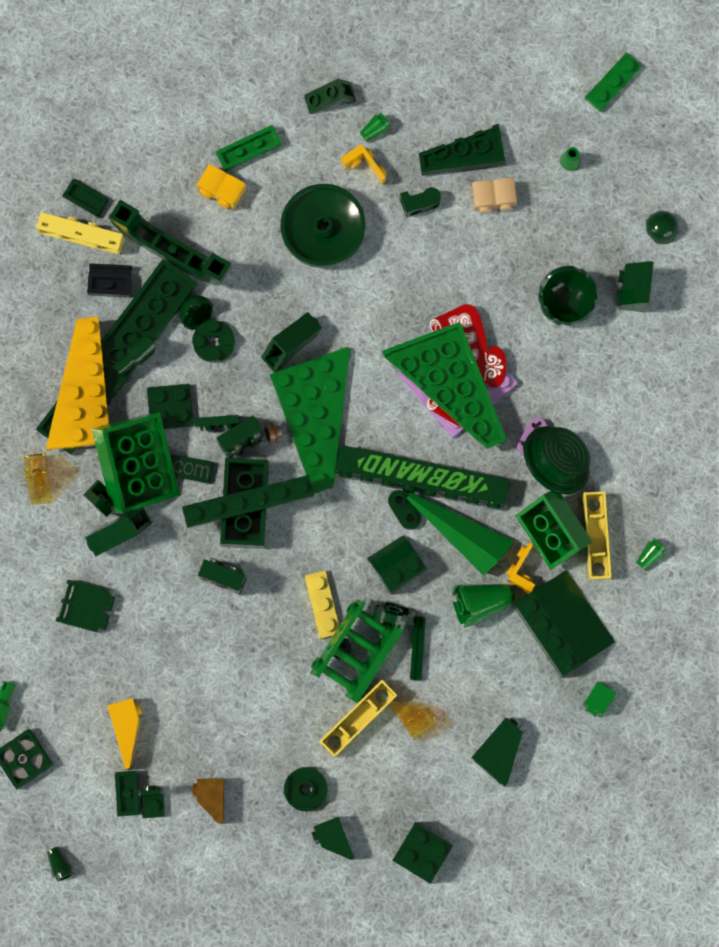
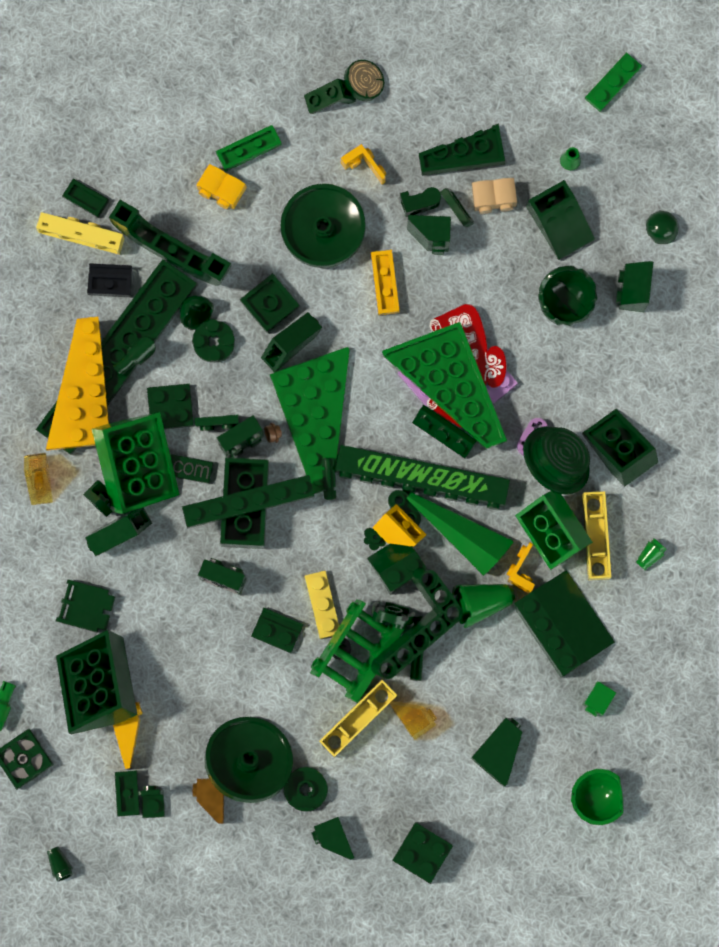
green cone [359,113,391,142] -> none
none -> dark green slope [56,630,137,735]
none -> dark green dish [204,717,293,803]
none -> dark green plate [240,273,300,333]
none -> dark green plate [251,607,304,654]
none -> dark green axle [322,457,337,500]
none -> tile [344,60,385,101]
none -> dark green plant [364,528,386,550]
none -> yellow plate [371,250,400,316]
none -> dark green beam [371,567,463,679]
none -> yellow slope [373,504,427,547]
none -> dark green slope [407,215,451,255]
none -> dark green plate [412,405,476,459]
none -> dark green tile [440,188,474,228]
none -> dark green slope [526,180,595,260]
none -> green cylinder [571,769,624,825]
none -> dark green slope [582,409,658,487]

